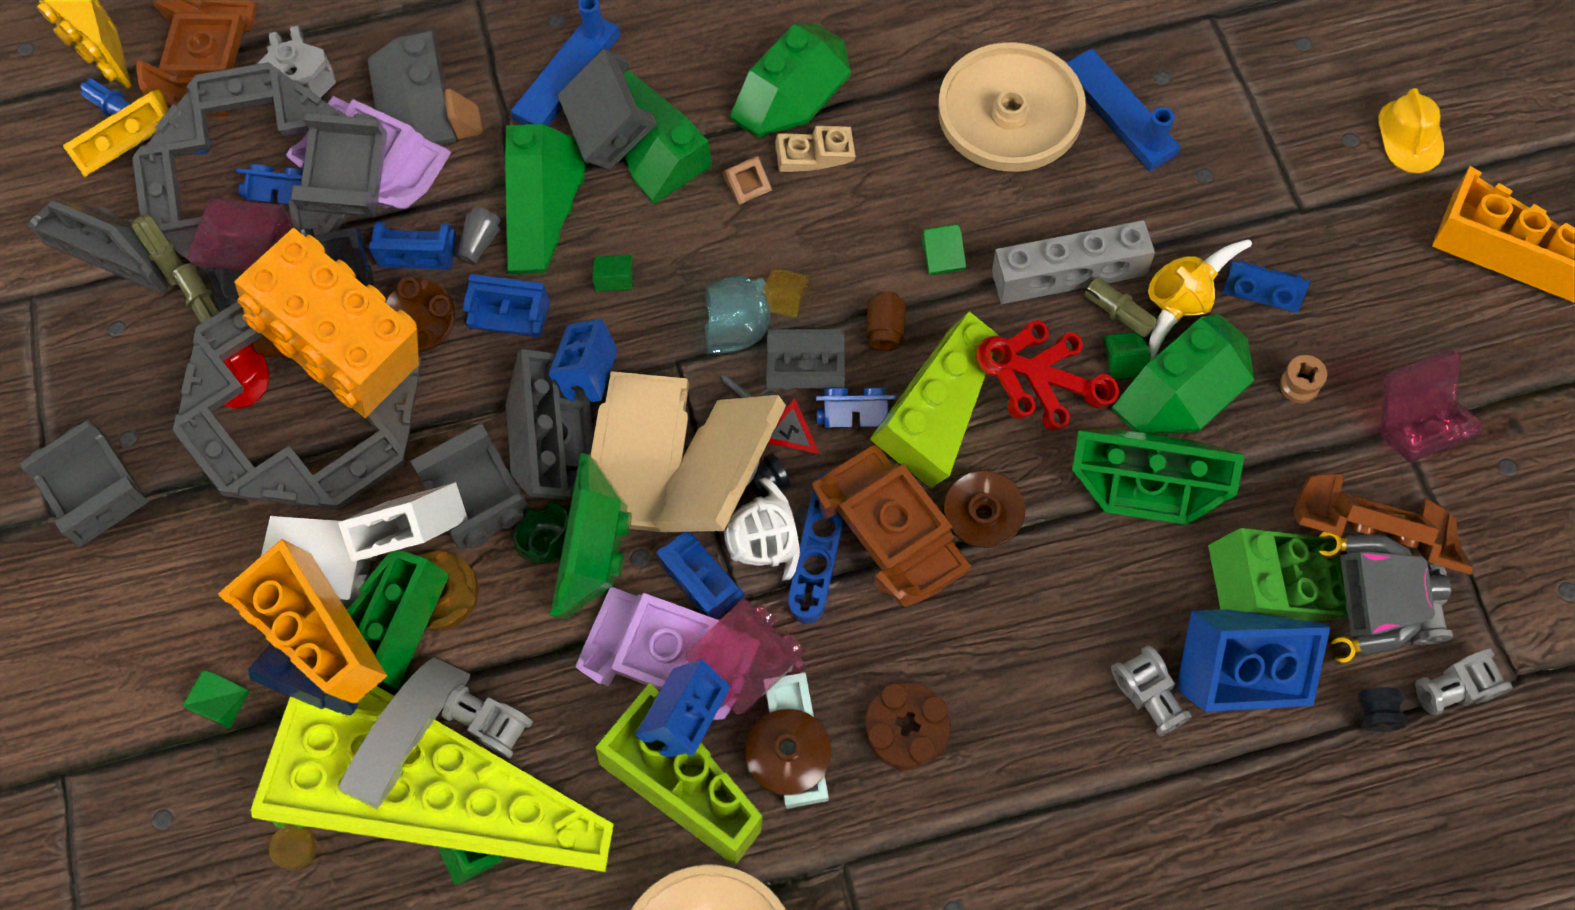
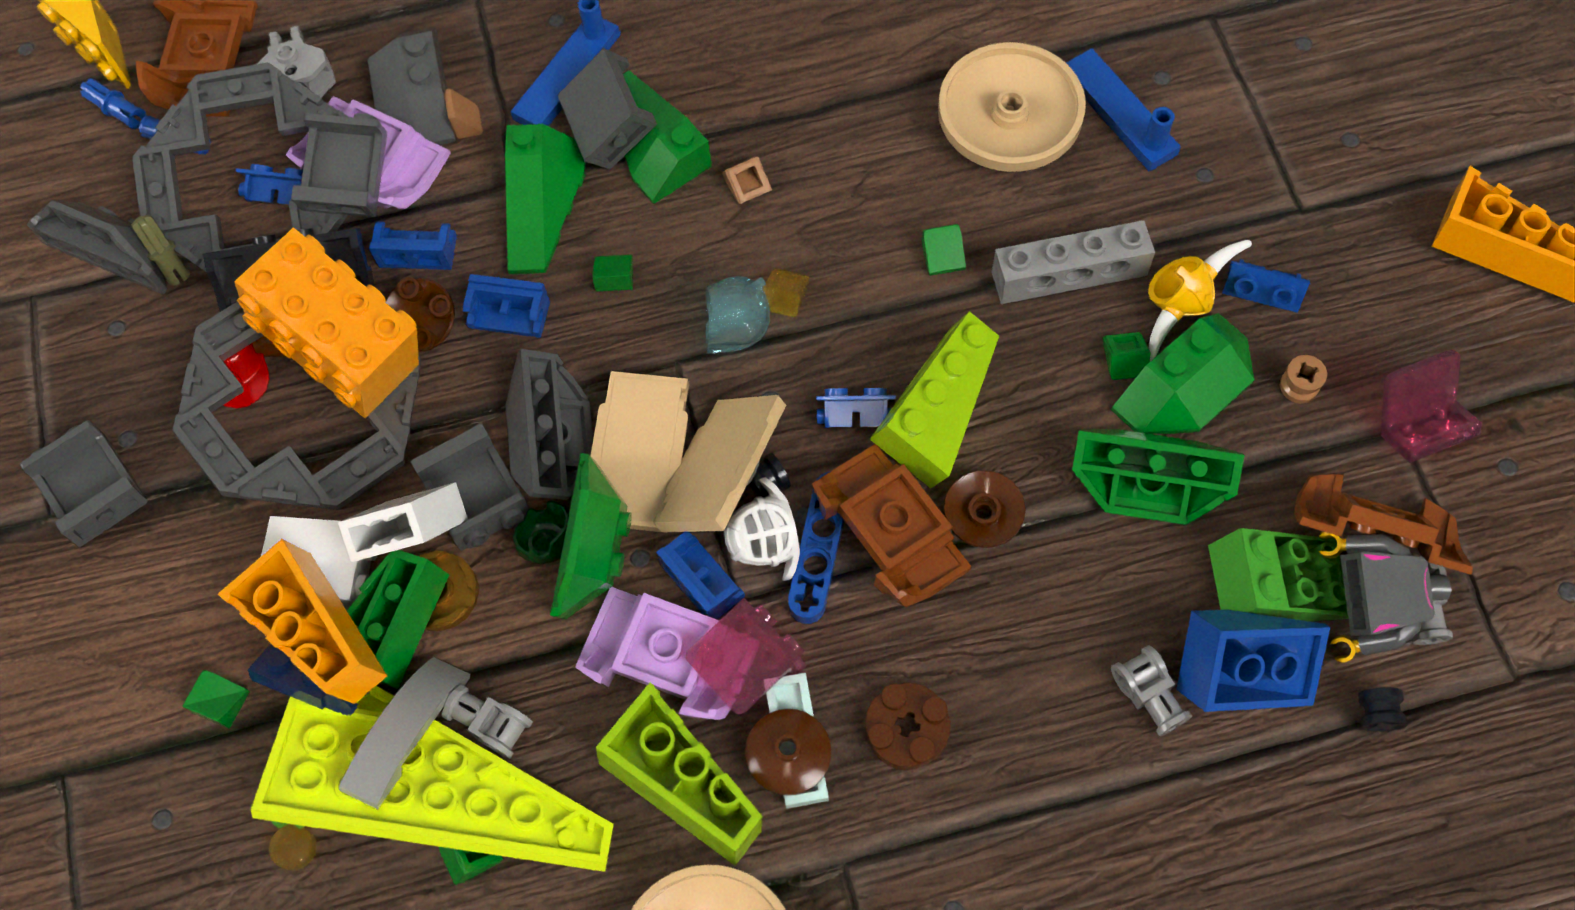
yellow slope [63,90,169,177] -> none
olive axle [172,263,219,323] -> none
clear pink bracket [187,198,294,271] -> none
dark grey cone [456,207,501,265] -> none
blue hinge [549,318,618,402] -> none
blue hinge [635,659,731,757] -> none
piece [720,374,821,456] -> none
green wedge [730,24,851,138] -> none
dark grey bracket [766,329,845,390] -> none
tan slope [775,126,856,172] -> none
reddish brown brick [866,291,906,351] -> none
red plant [976,320,1119,431] -> none
olive axle [1085,277,1157,337] -> none
yellow piece [1378,88,1444,174] -> none
light grey connector [1415,648,1513,716] -> none

